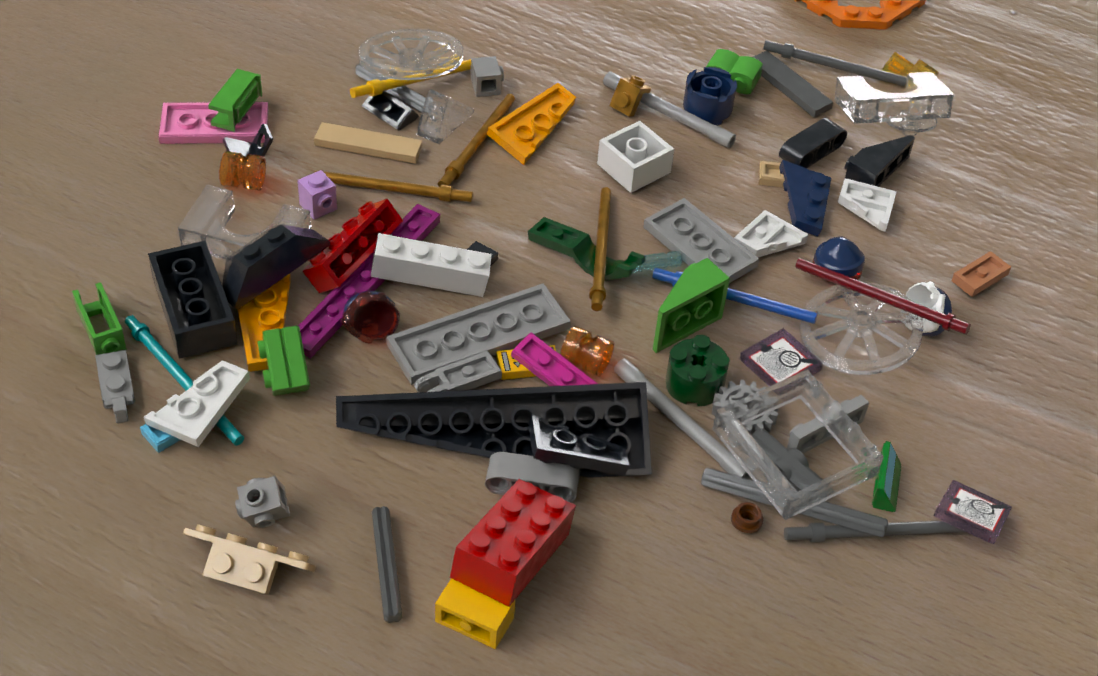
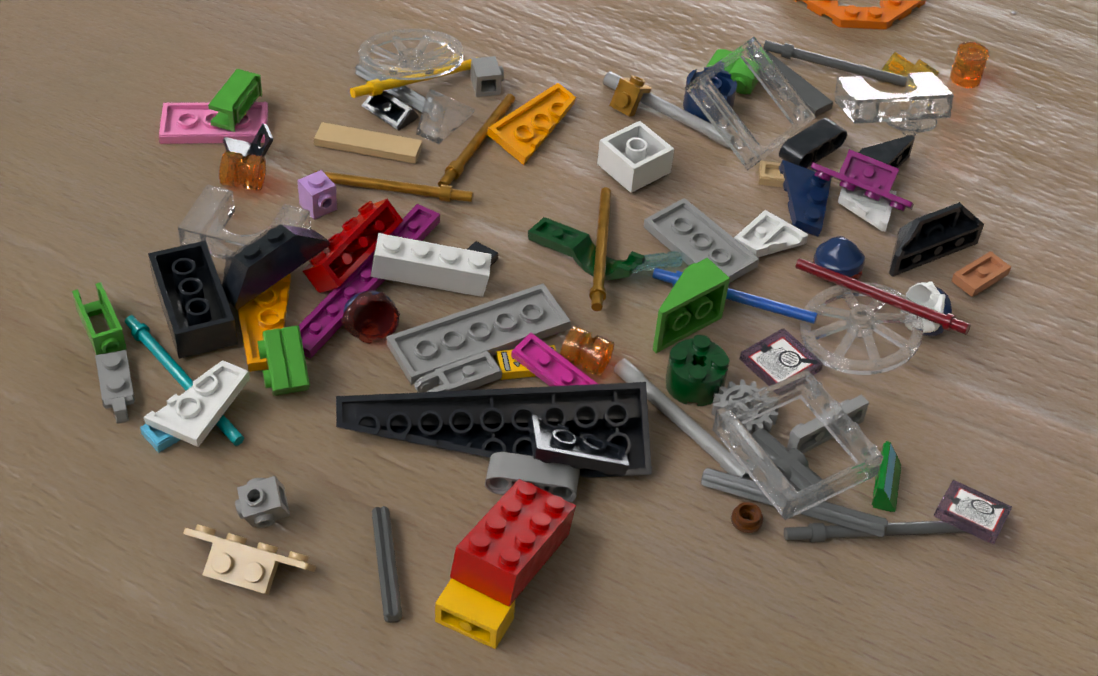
none -> clear window [685,37,816,170]
none -> magenta bracket [811,149,914,212]
none -> black wedge [889,202,984,277]
none -> clear orange wheel [950,42,989,88]

